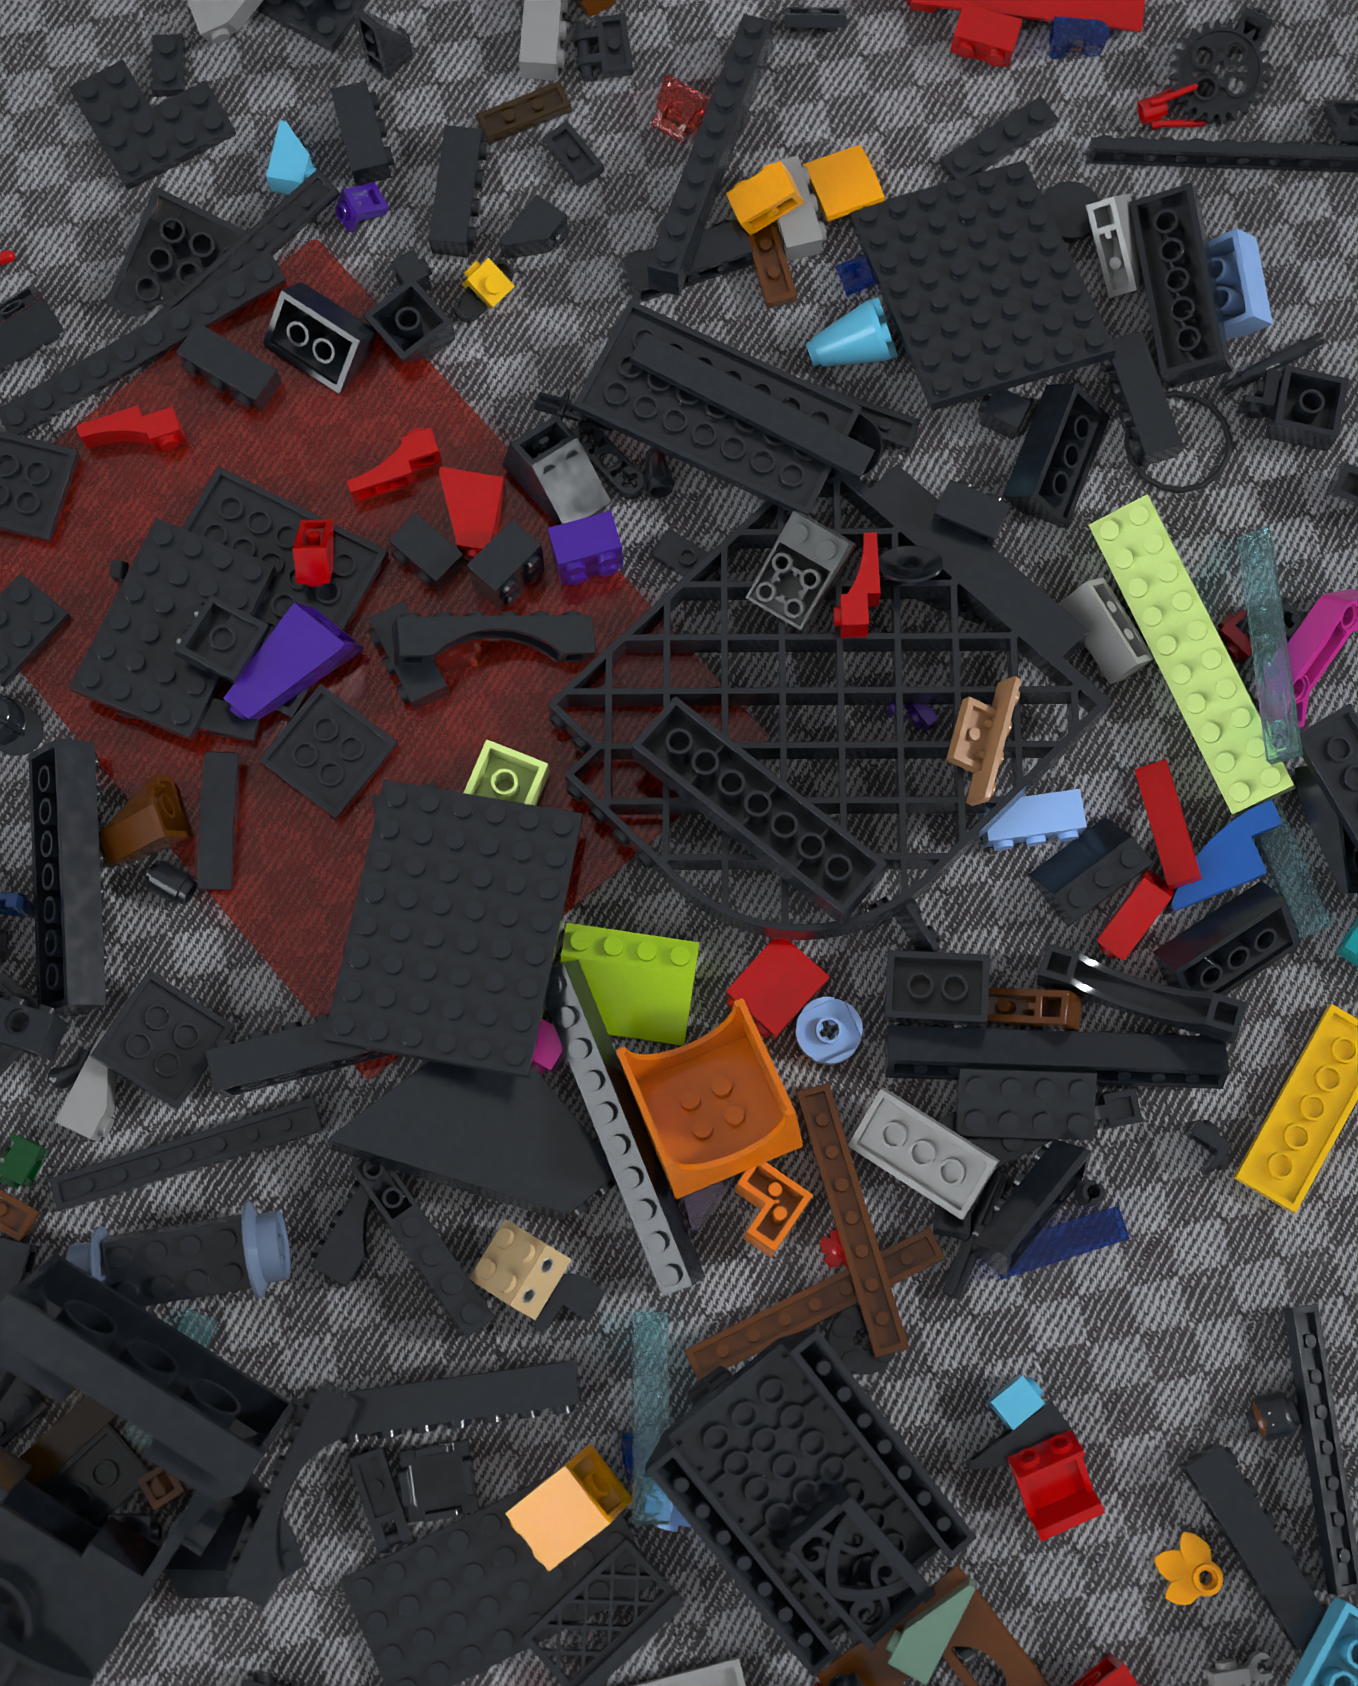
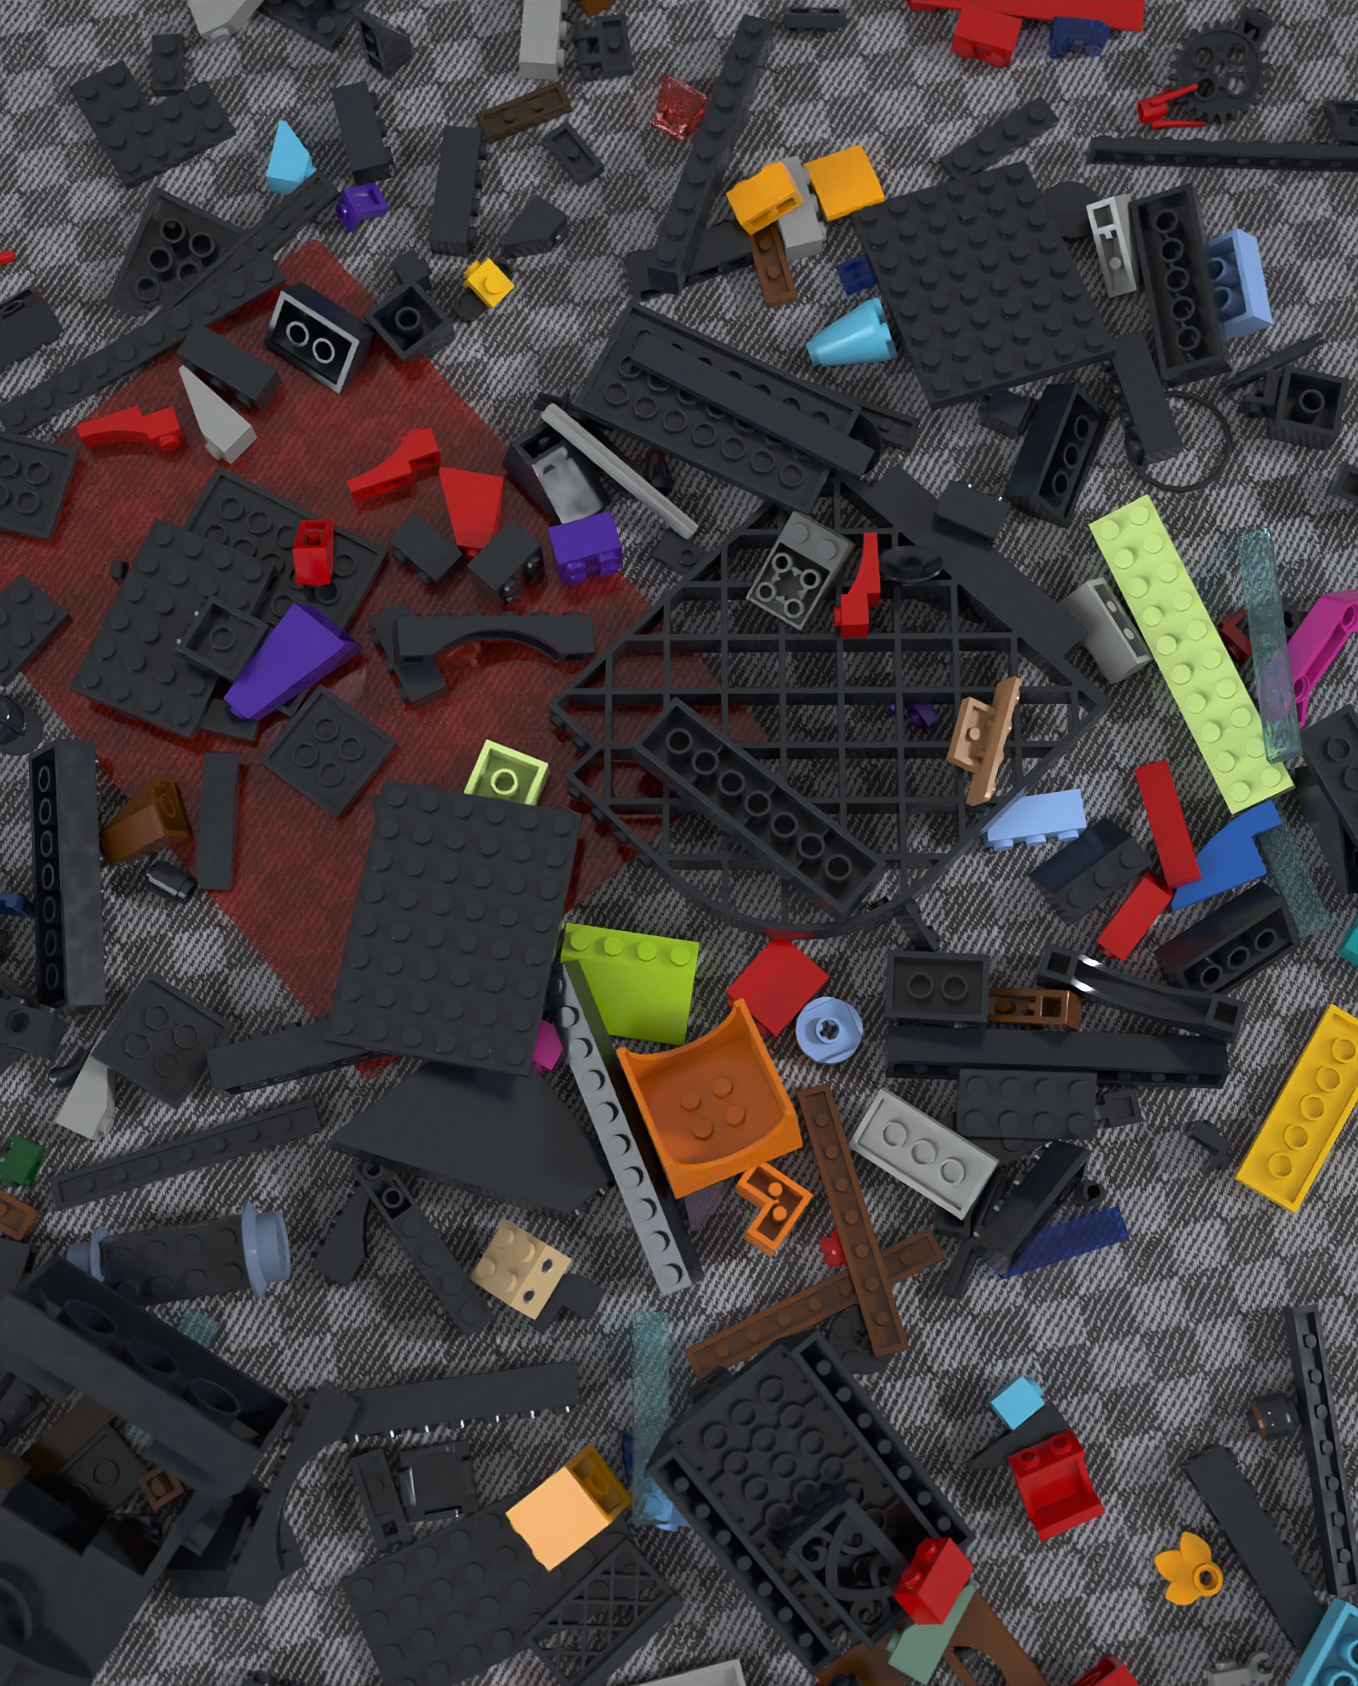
none -> light grey slope [179,365,257,464]
none -> light grey axle [542,403,698,539]
none -> red brick [893,1537,974,1625]

